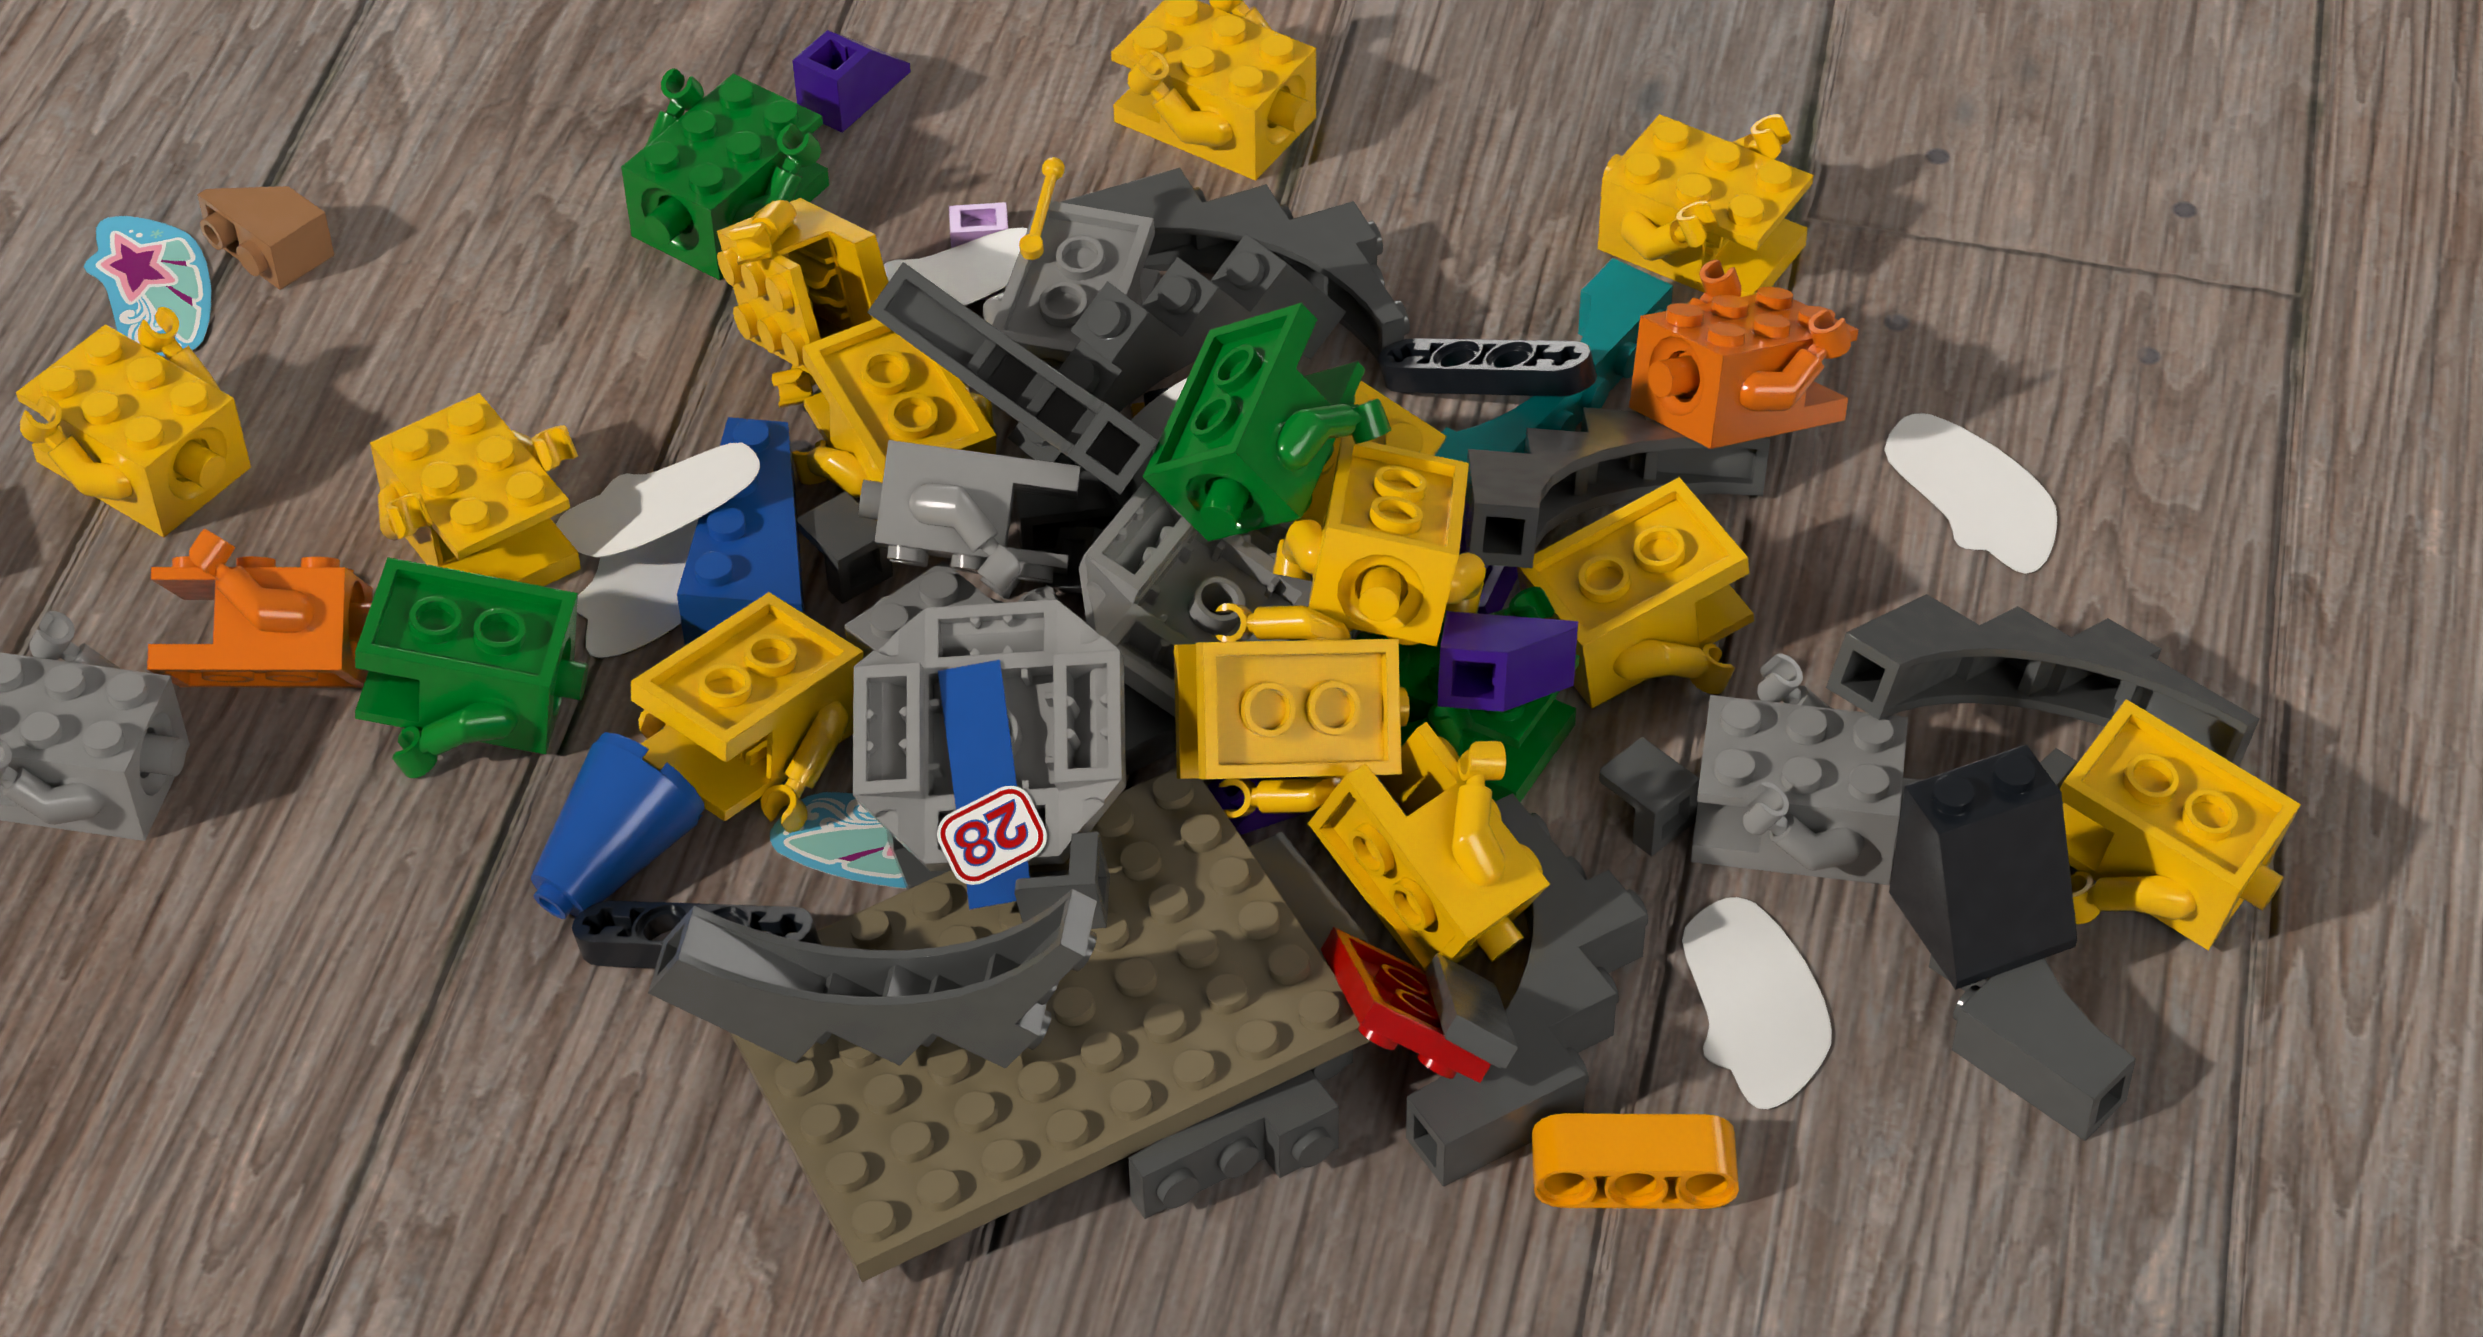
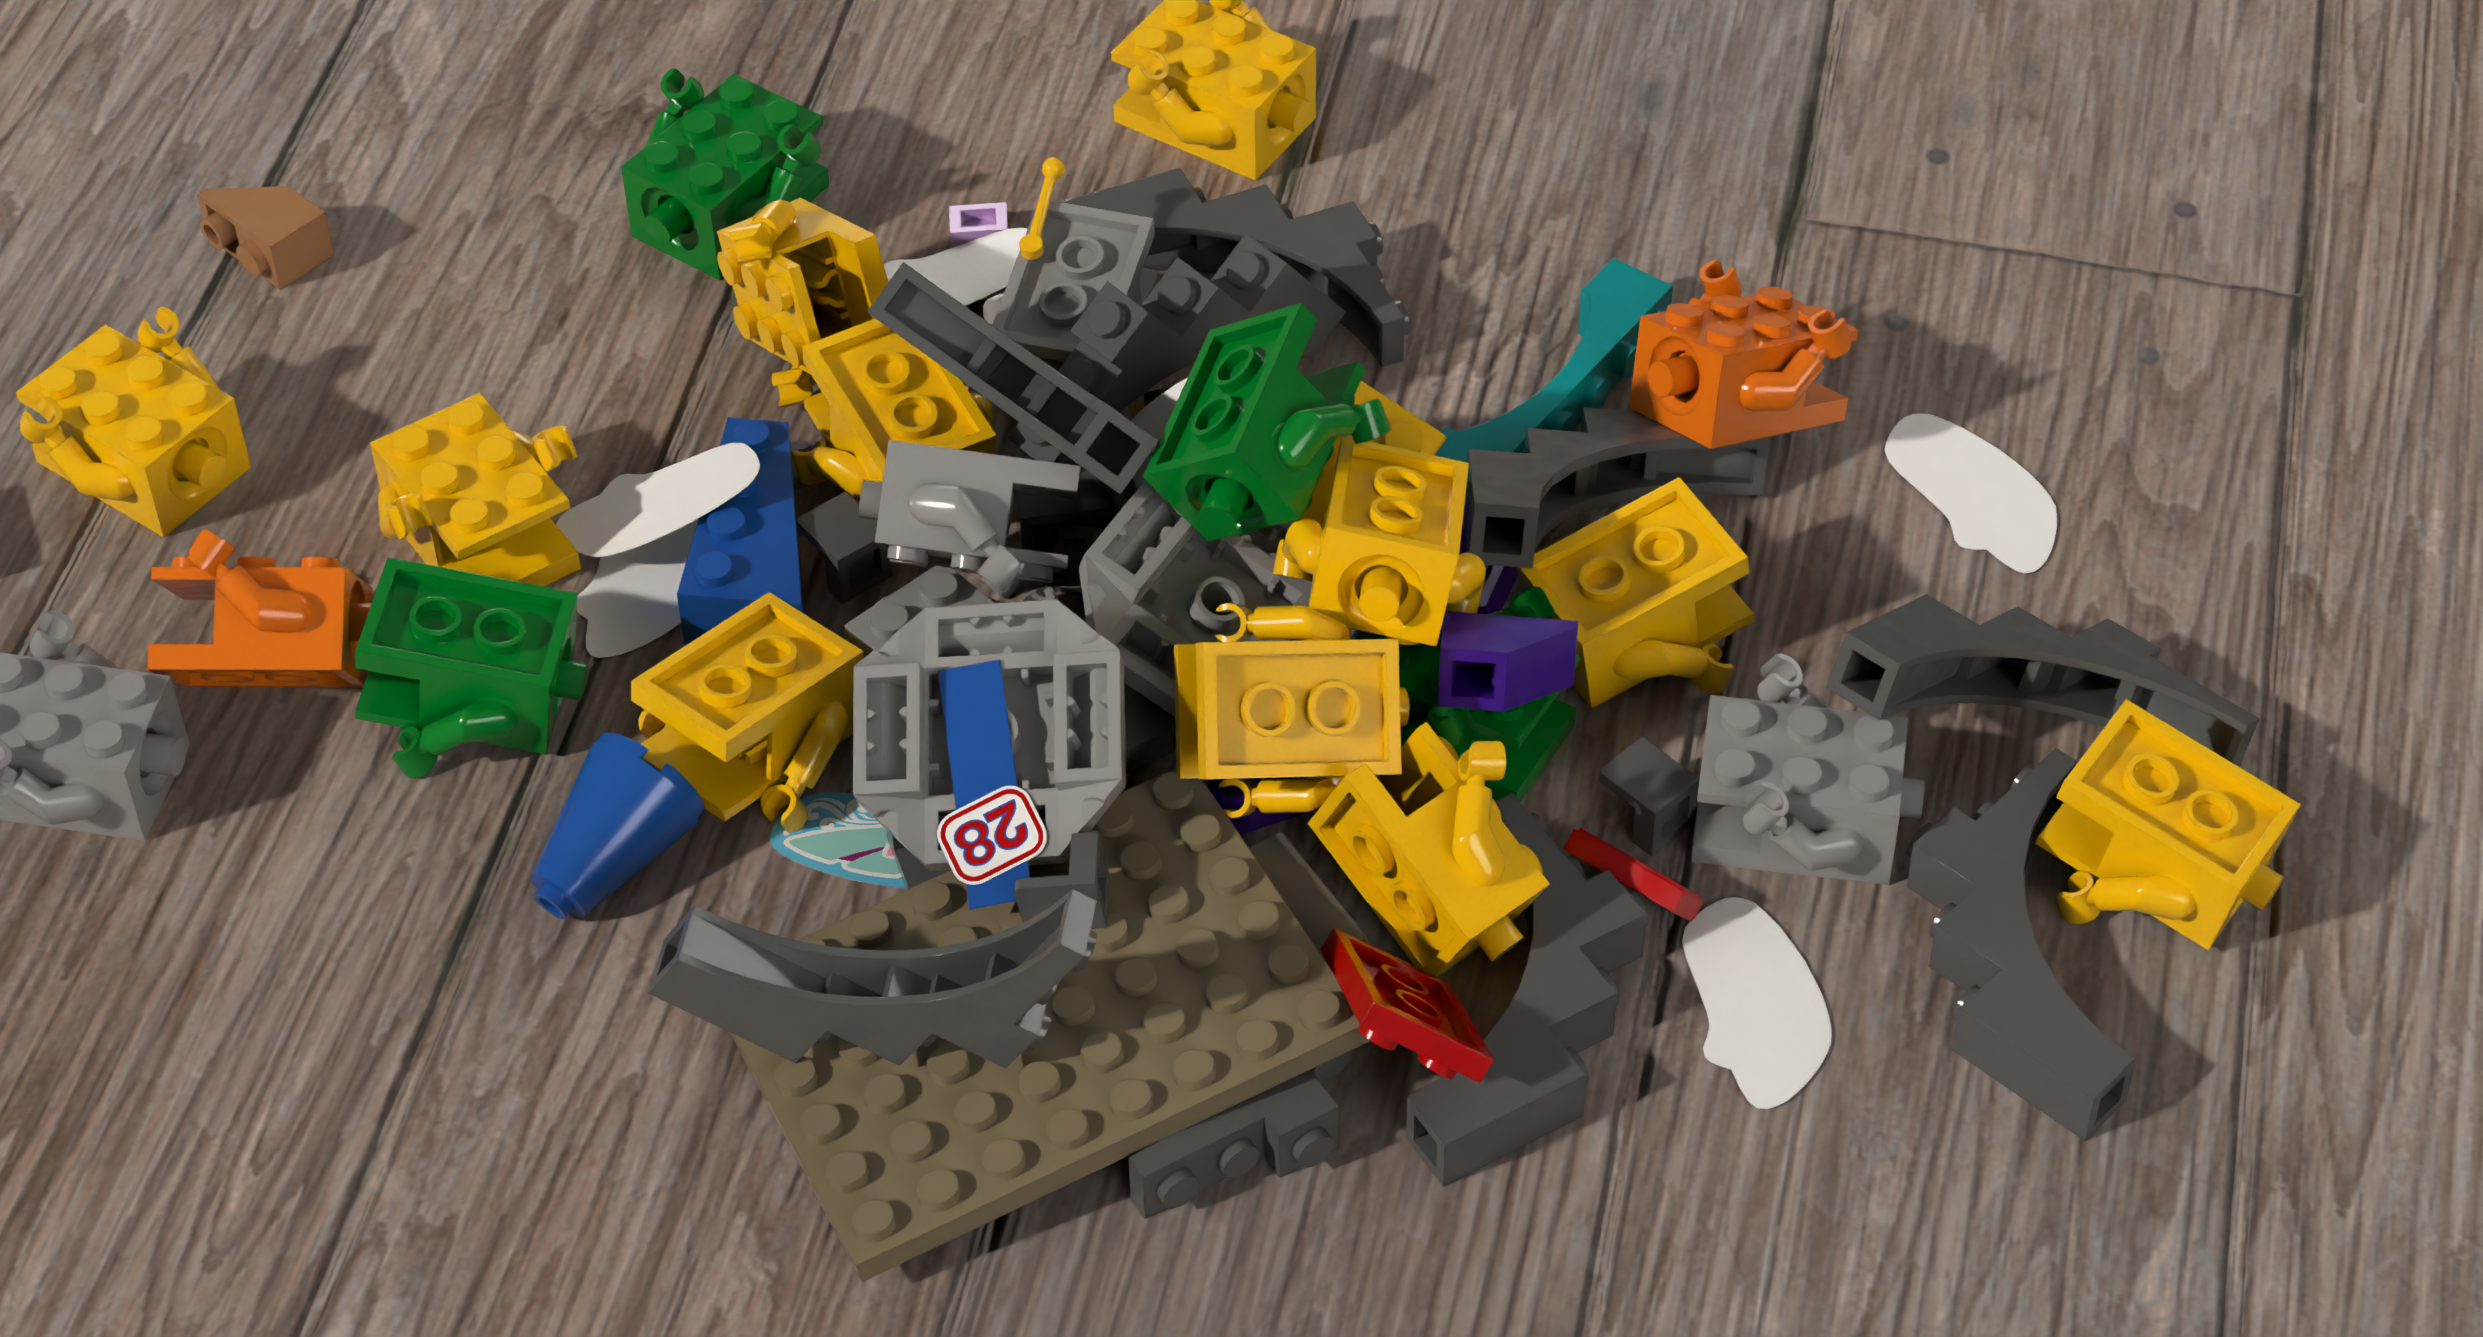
sticker [84,216,212,356] -> none
black beam [572,901,822,968] -> none
dark purple slope [792,30,911,133] -> none
black beam [1378,338,1597,397] -> none
dark grey tile [1425,953,1518,1069] -> none
light orange beam [1532,1113,1739,1209] -> none
yellow torso [1598,114,1814,297] -> none
black slope [1889,744,2077,990] -> none
none -> red tile [1563,828,1704,921]

